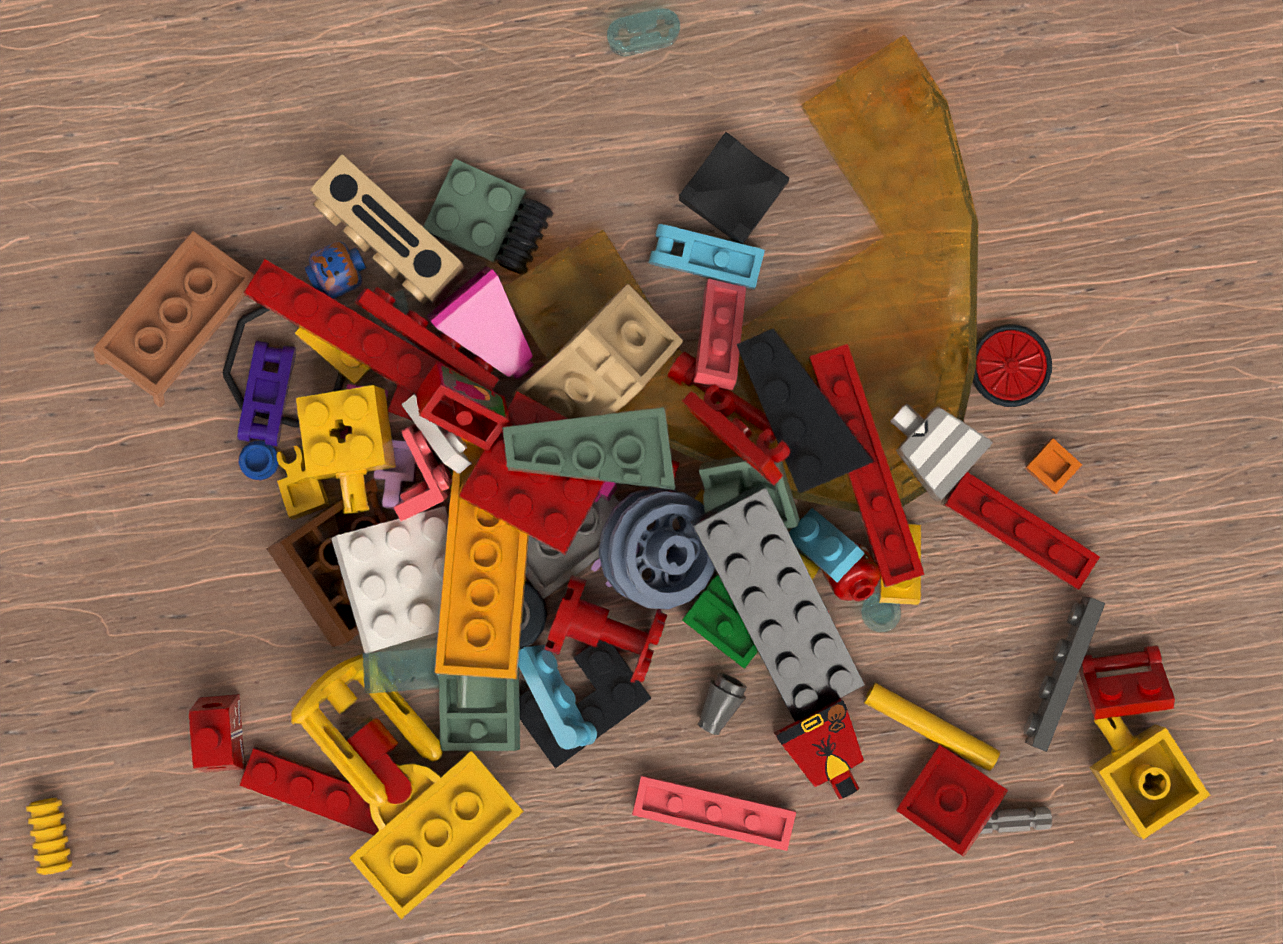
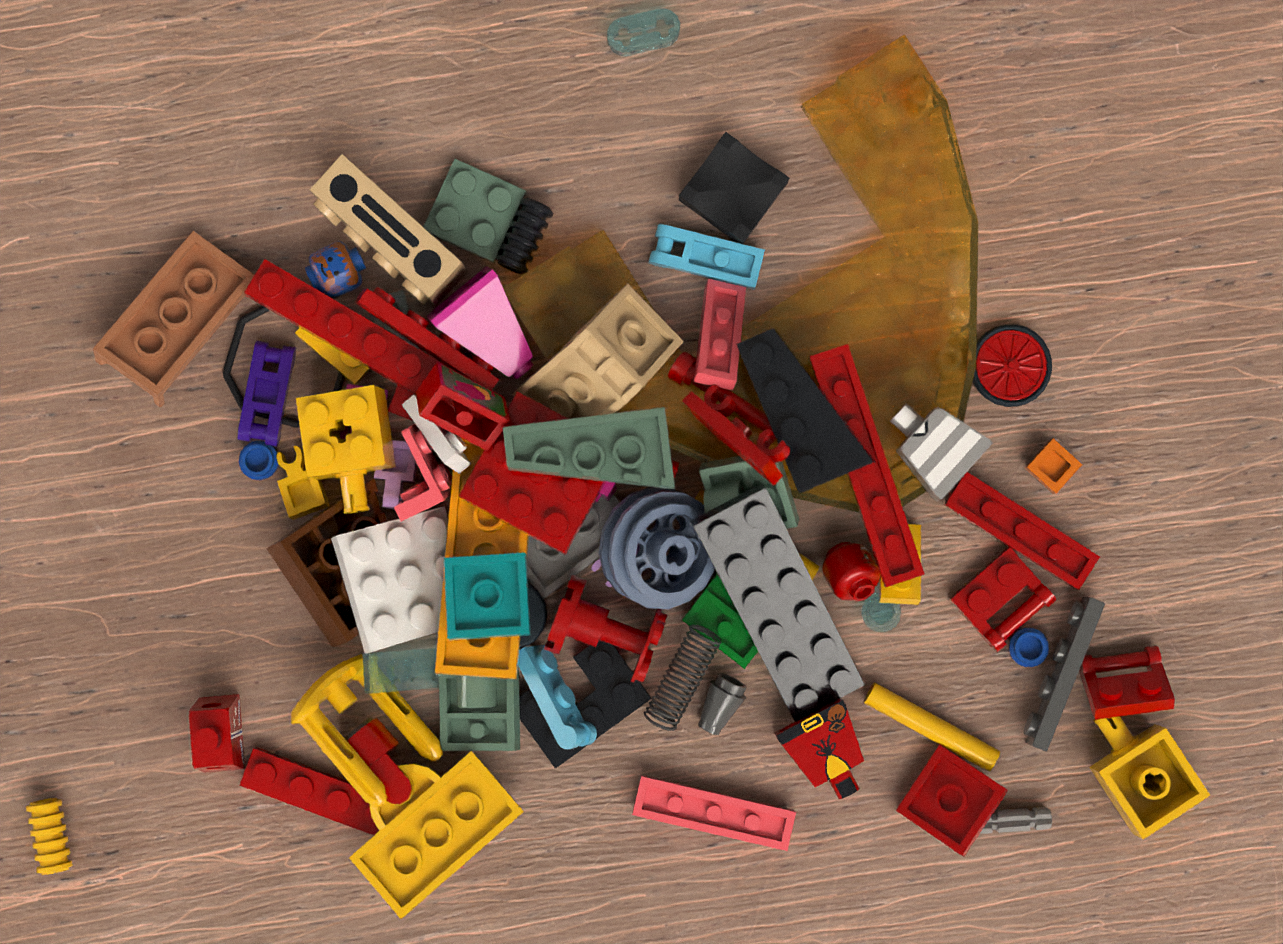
medium azure plate [788,508,865,582] -> none
none -> teal plate [444,552,531,640]
none -> dark grey piece [644,624,722,731]
none -> red plate [949,547,1057,652]
none -> blue plate [1009,628,1049,667]

